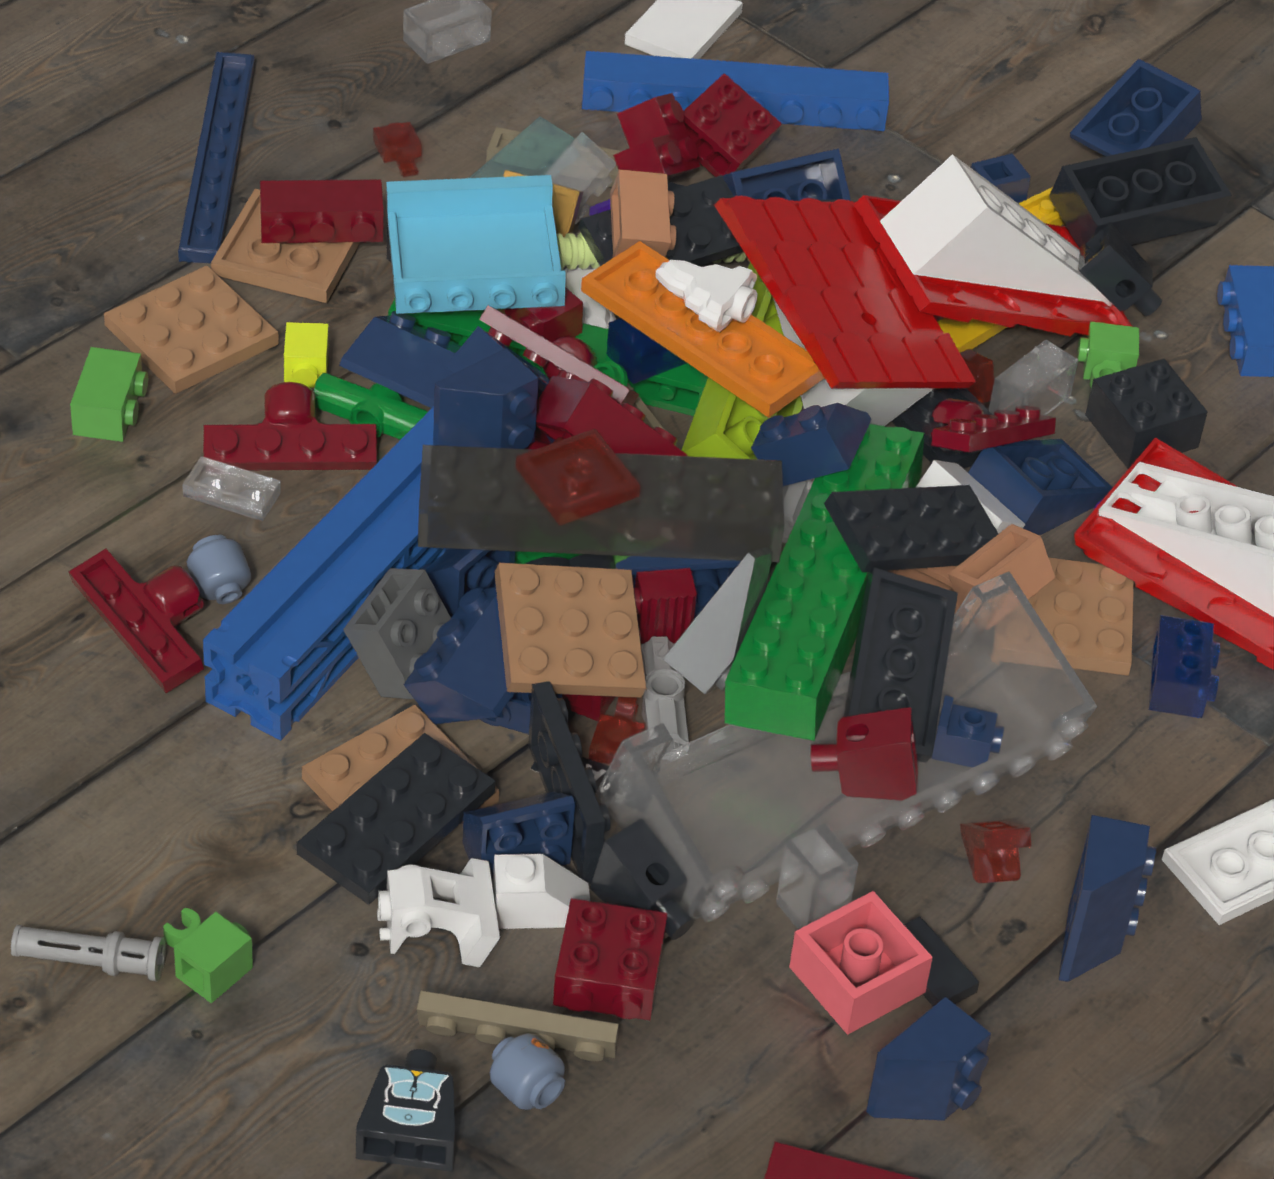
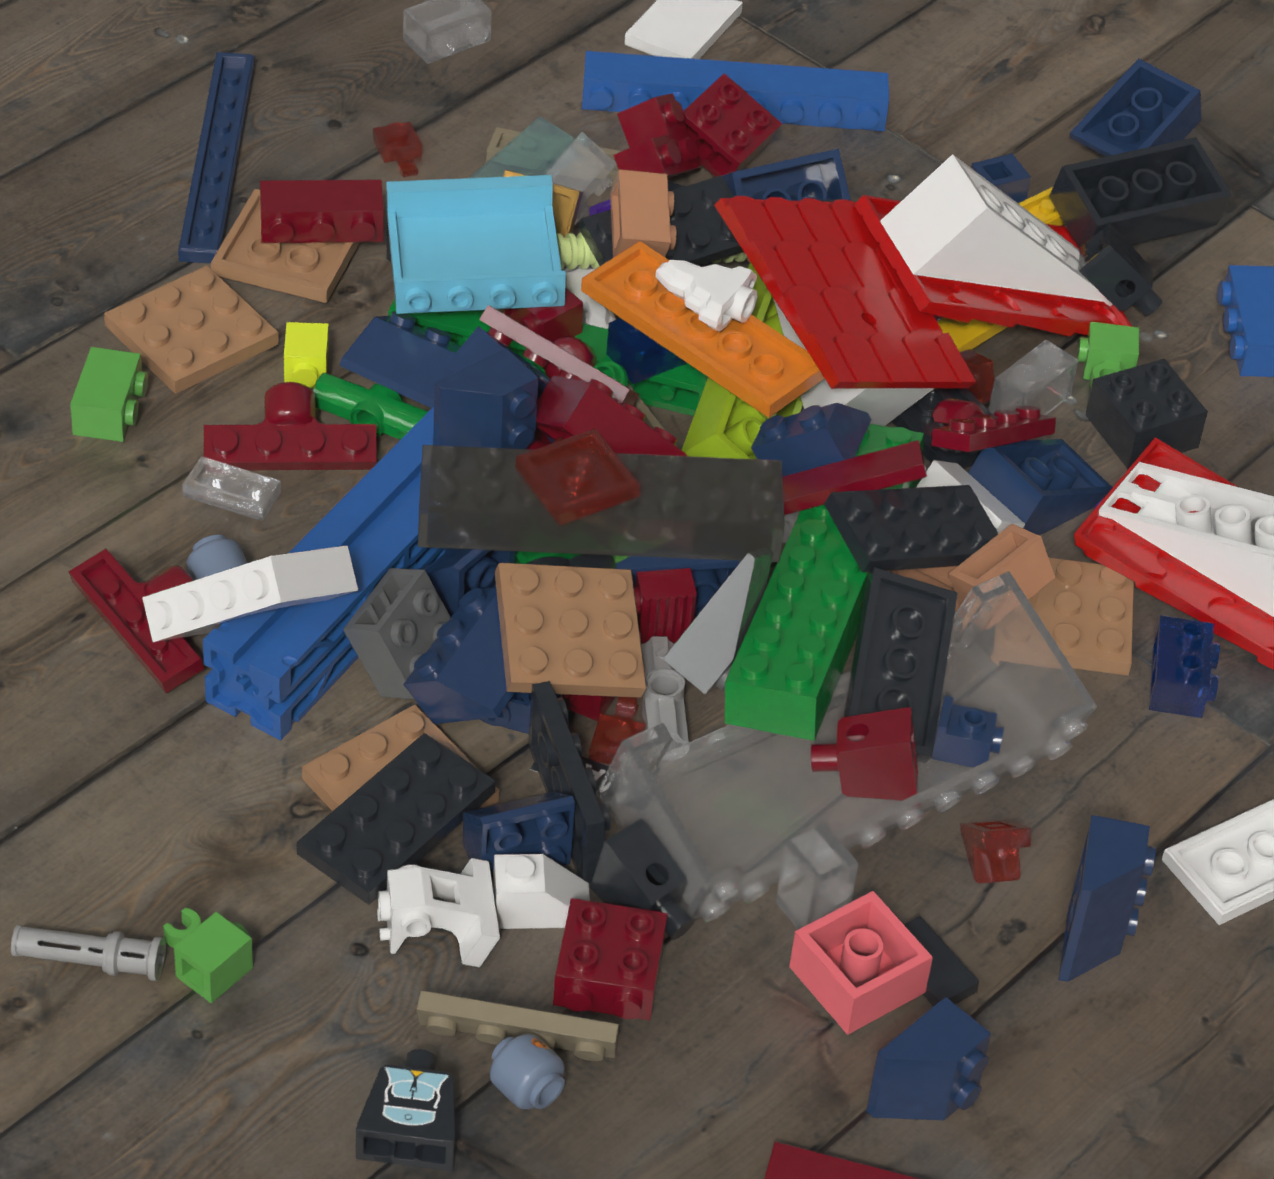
none -> white arch [142,545,358,642]
none -> dark red tile [749,440,927,522]

